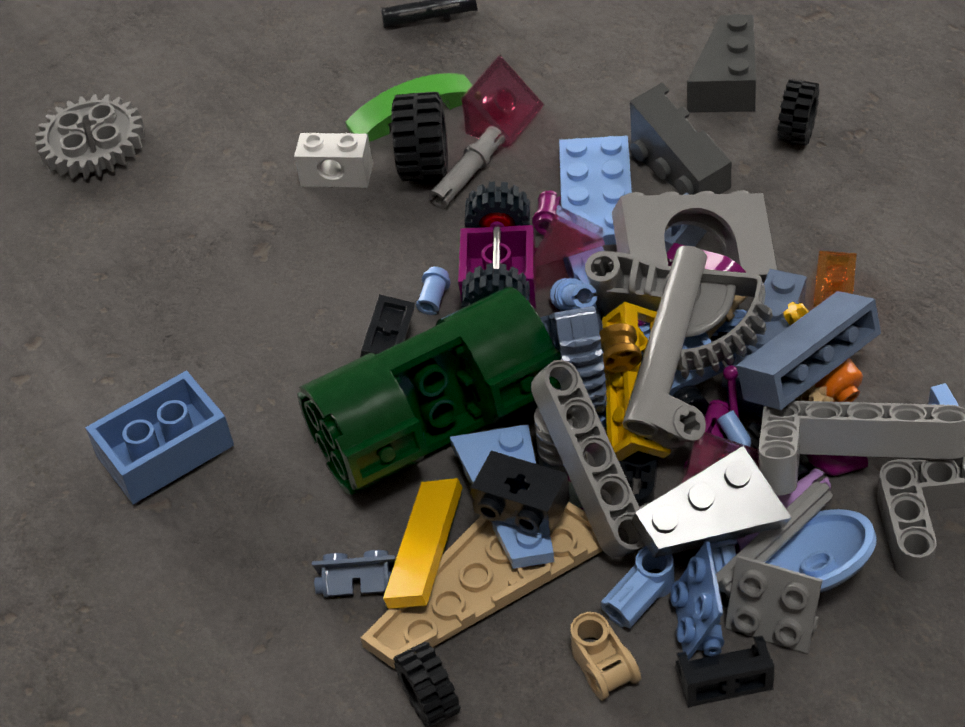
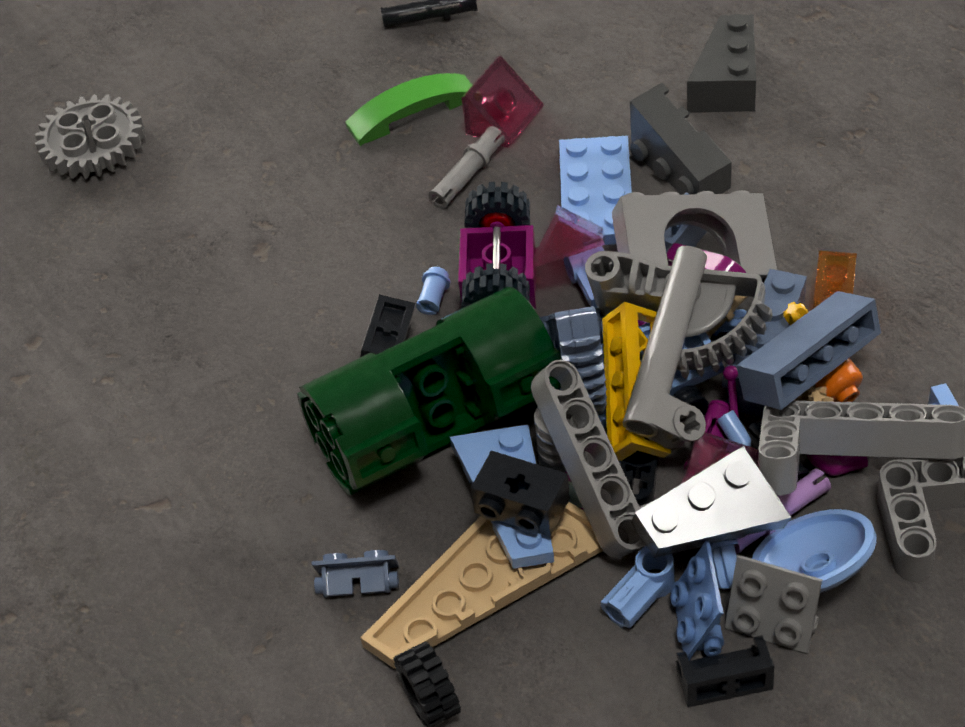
medium blue brick [85,370,234,504] -> none
white brick [294,133,373,188] -> none
yellow tile [383,478,462,609] -> none
black tyre [391,91,448,181] -> none
magenta pin [532,191,561,235] -> none
light blue pin [550,278,597,311] -> none
tan piece [571,612,641,700] -> none
pearl gold wheel [599,323,642,373] -> none
light grey axle [716,481,833,595] -> none
black tyre [777,79,820,145] -> none

